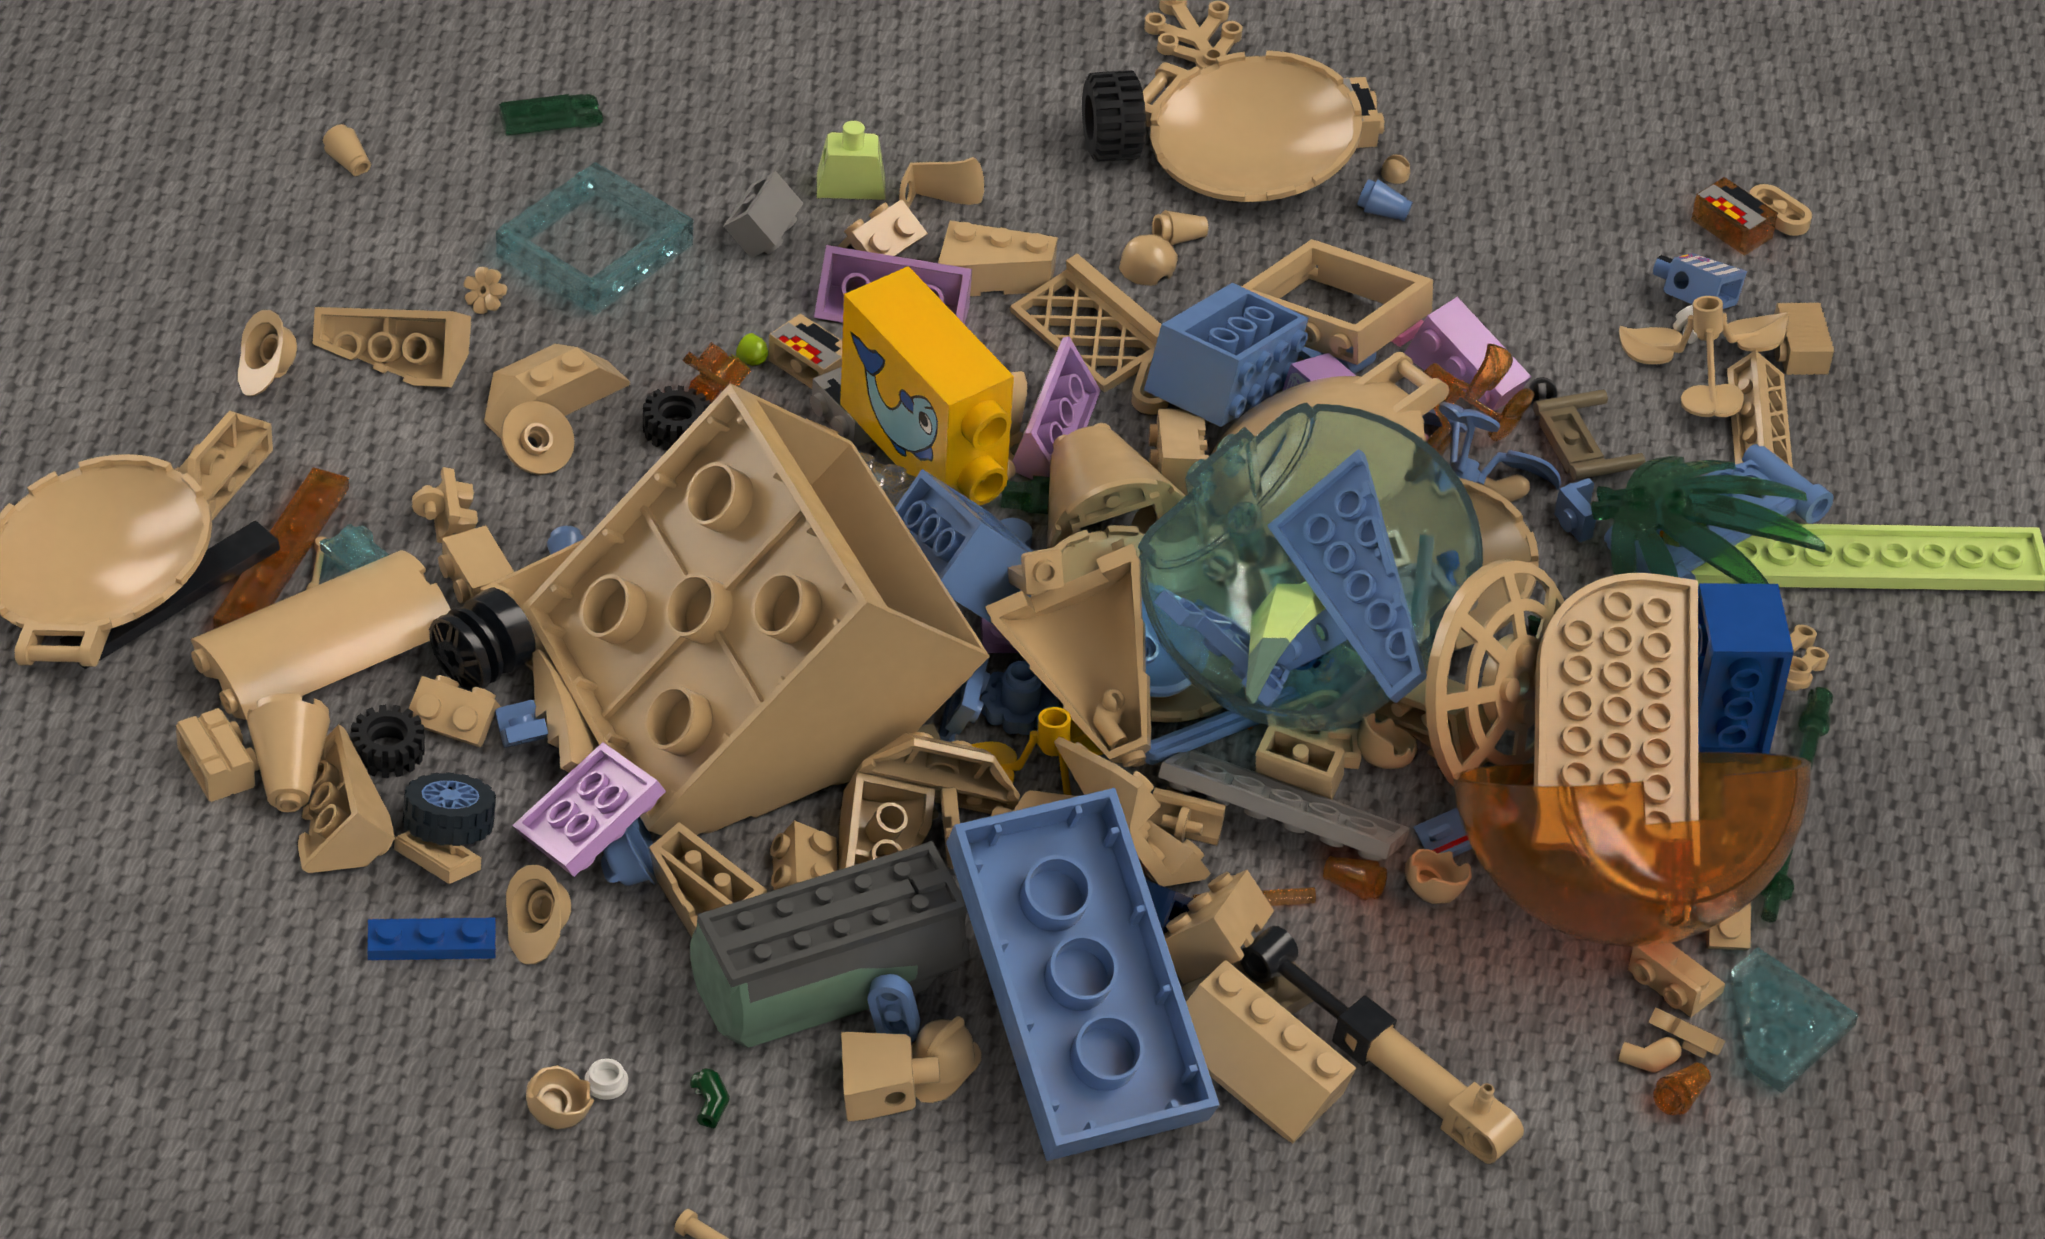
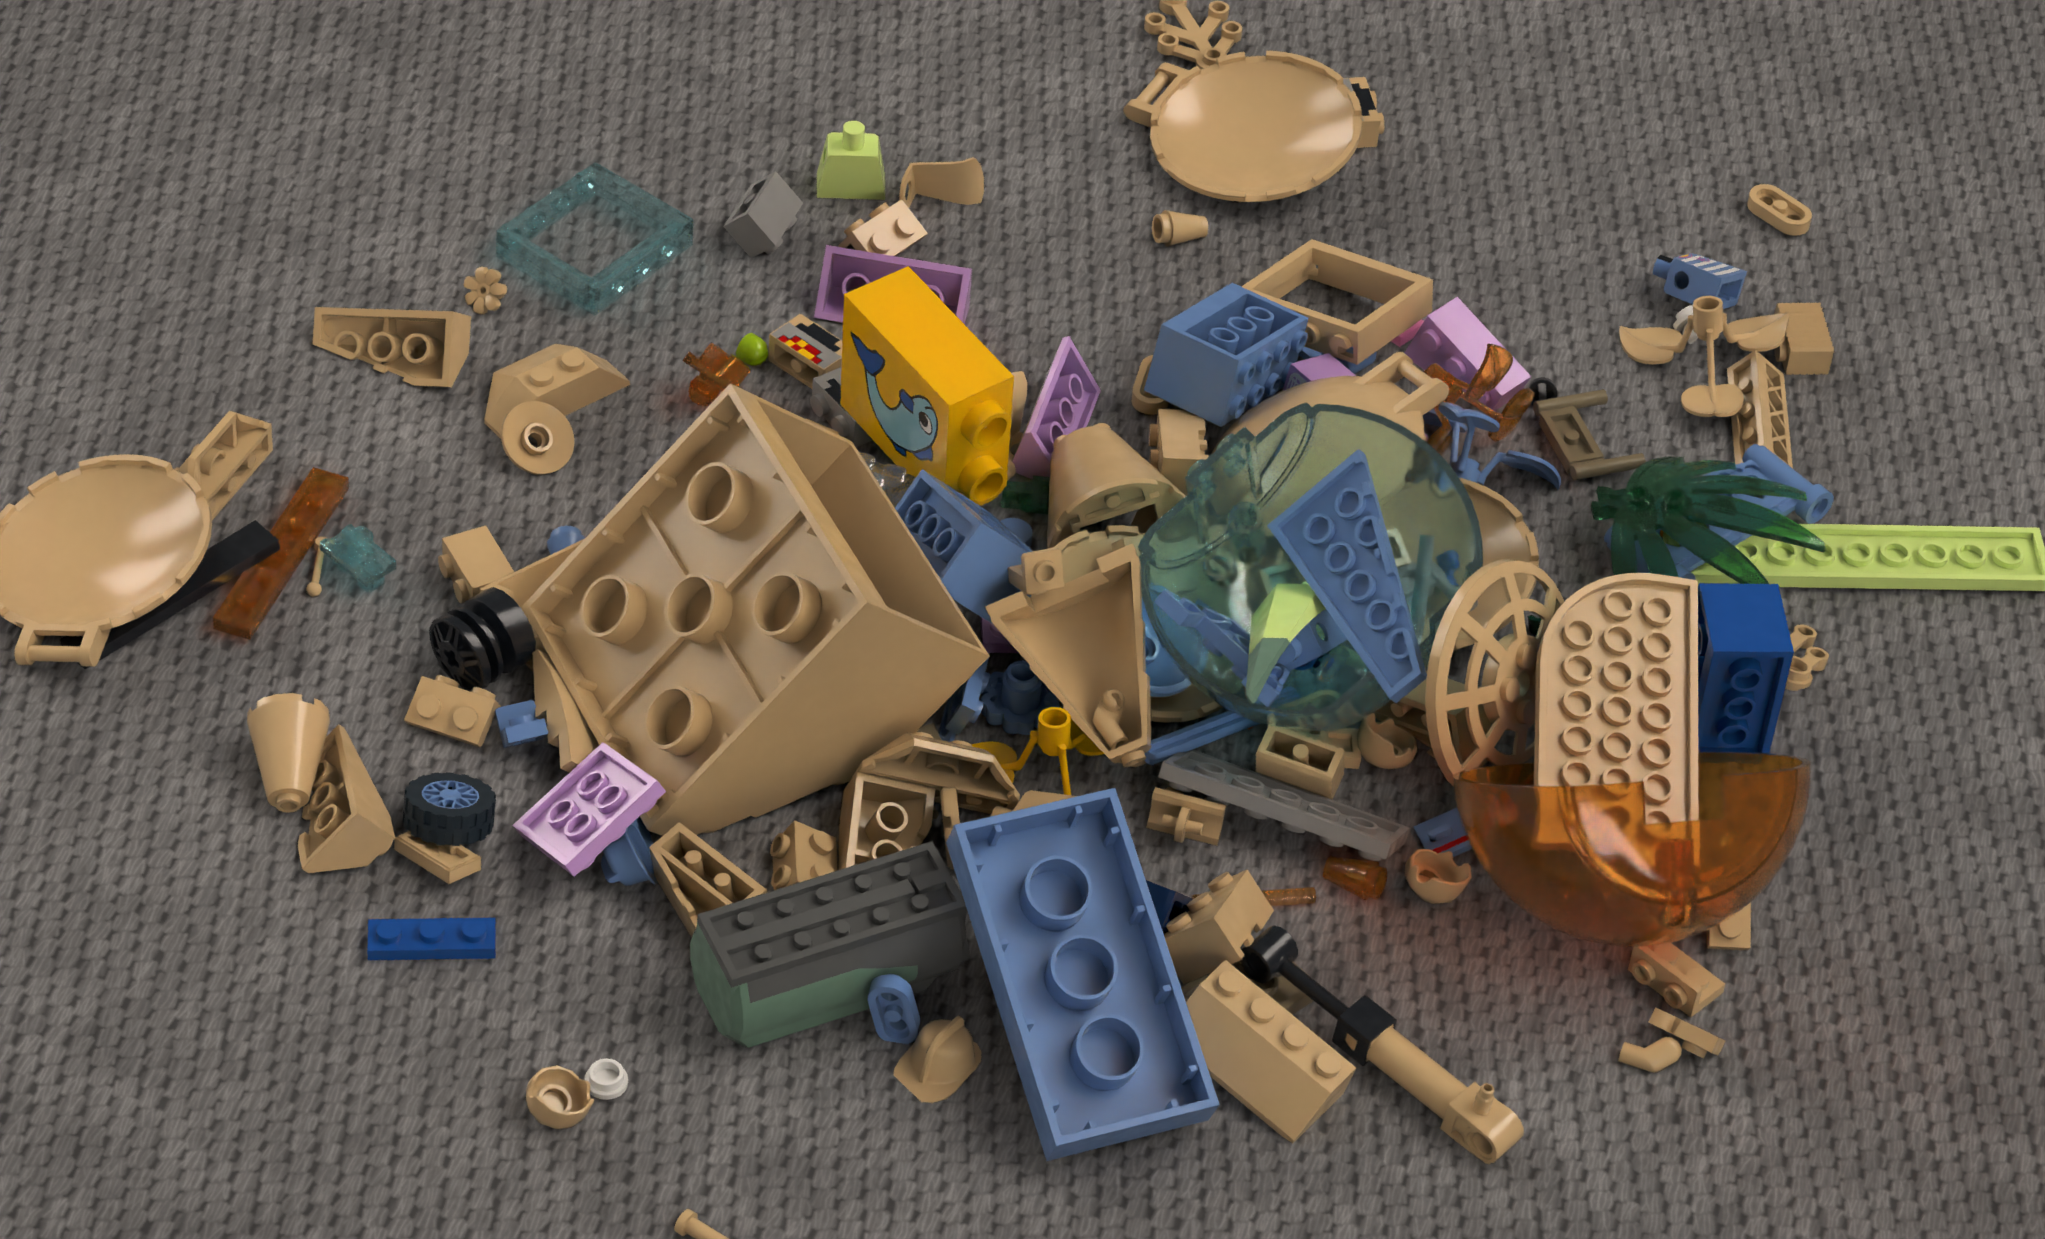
tan brick [176,708,259,802] -> none
tan cylinder [191,550,451,720] -> none
tan piece [238,310,297,396] -> none
tan cone [323,124,371,176] -> none
black tyre [350,705,425,778] -> none
tan hips [412,467,478,543] -> none
clear green hinge [499,94,604,136] -> none
tan piece [506,865,571,964] -> none
black tyre [643,385,710,451] -> none
dark green arm [690,1068,730,1129] -> none
tan torso [841,1032,940,1121] -> none
tan wedge [938,220,1058,296] -> none
tan fence [1010,254,1161,392] -> none
tan wedge [1054,736,1211,887] -> none
black tyre [1082,70,1146,162] -> none
tan hair [1119,234,1178,286] -> none
medium blue cone [1357,179,1413,221] -> none
tan hinge [1381,154,1410,184] -> none
tan arm [1478,474,1530,502] -> none
medium blue bracket [1554,478,1597,542] -> none
clear orange cone [1653,1062,1711,1115] -> none
clear orange brick [1691,177,1778,256] -> none
clear light blue plate [1730,947,1859,1093] -> none
clear green bar [1758,687,1833,923] -> none

